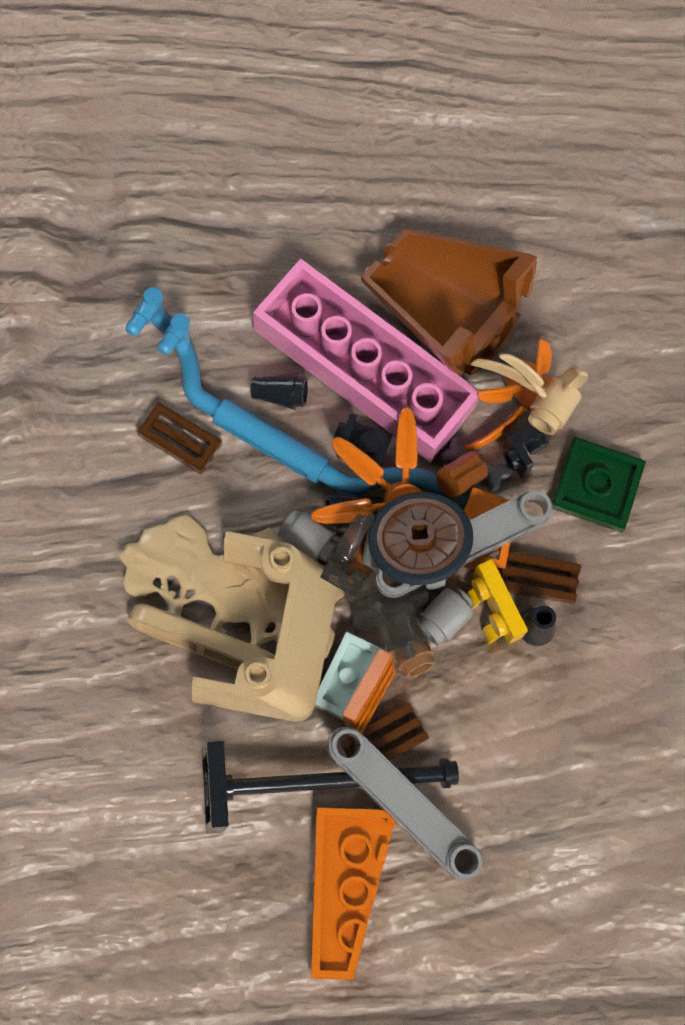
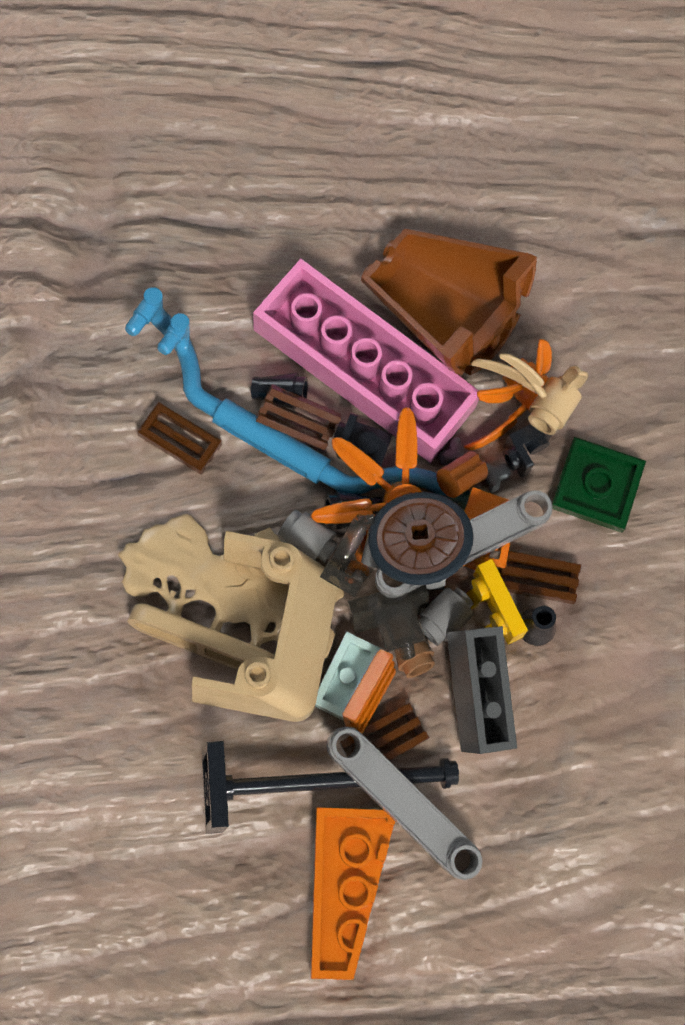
none -> reddish brown tile [256,384,341,450]
none -> dark grey brick [447,626,517,754]

